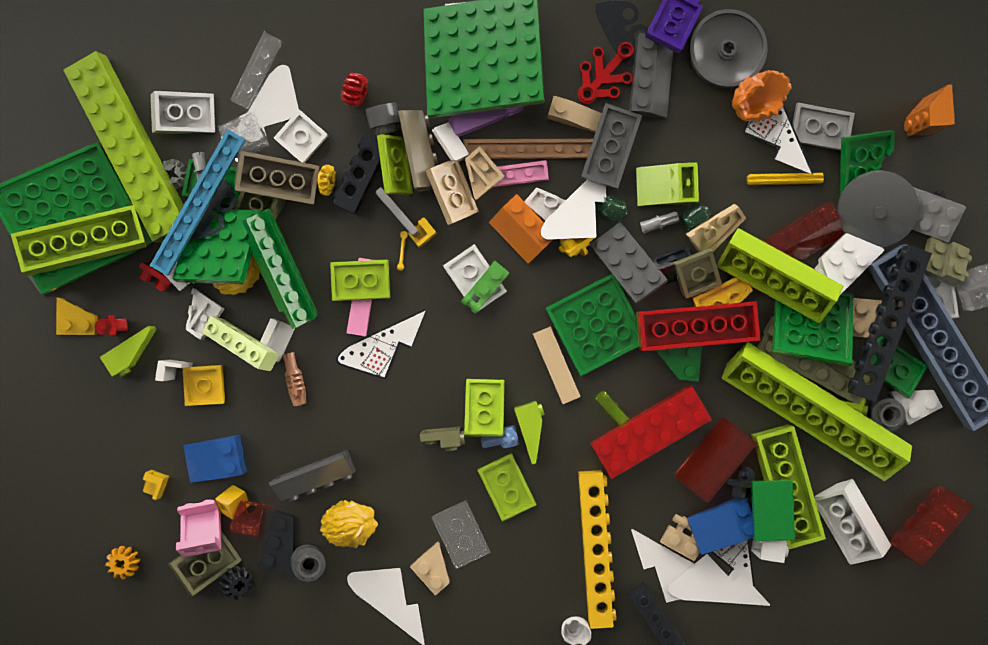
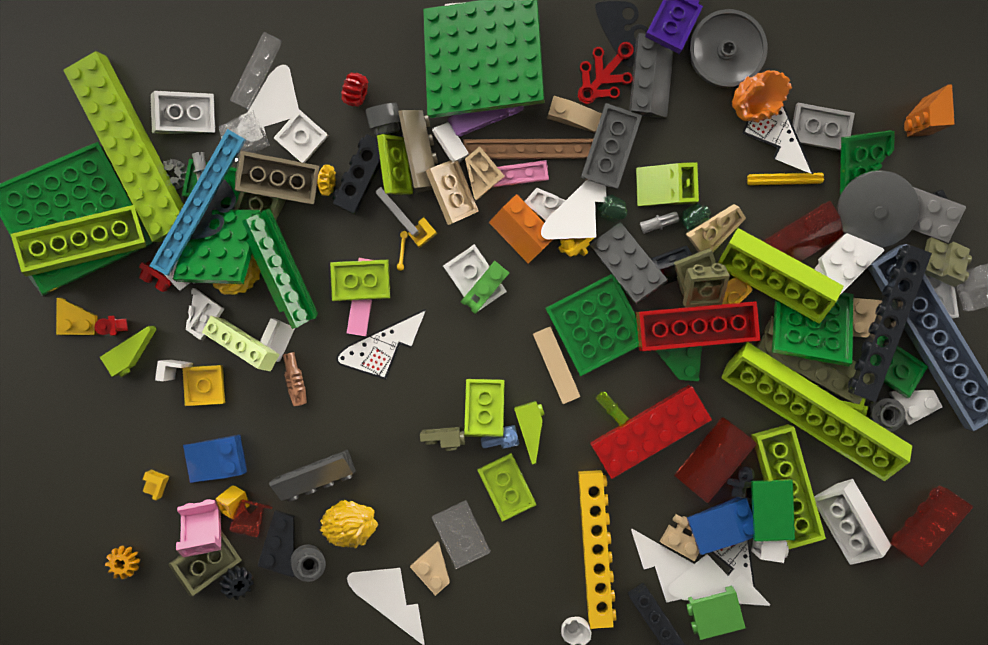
none -> olive plate [683,263,730,308]
none -> bright green panel [686,585,745,640]

